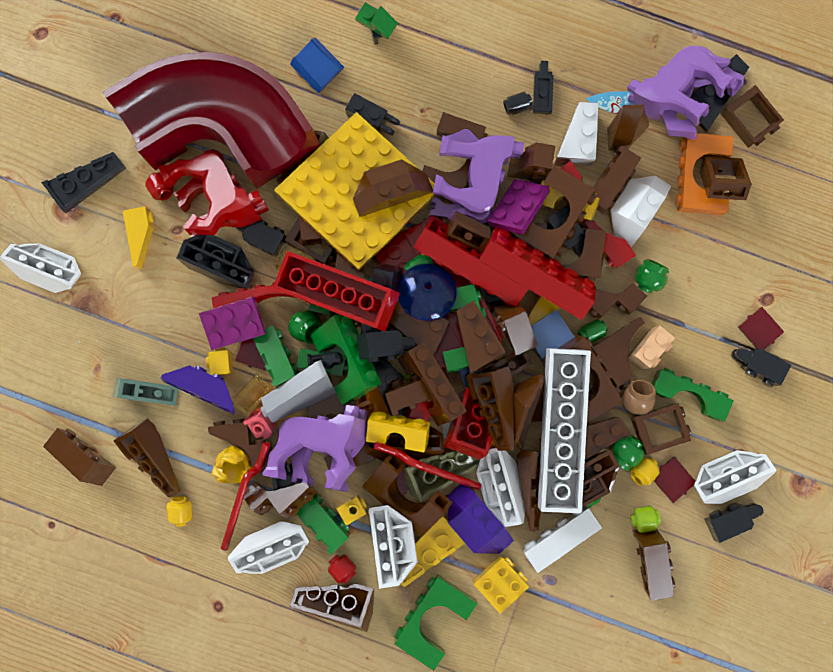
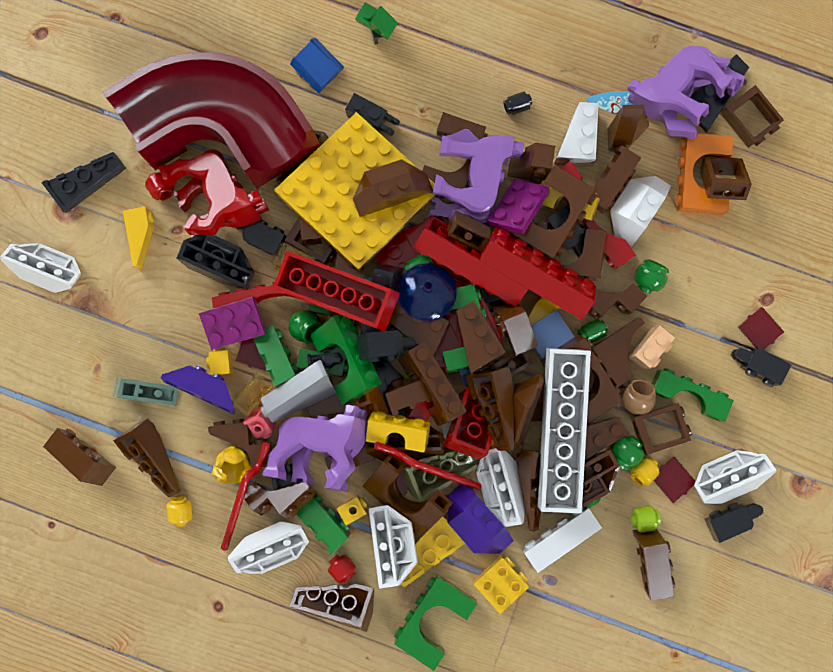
black hinge [533,61,554,114] -> none

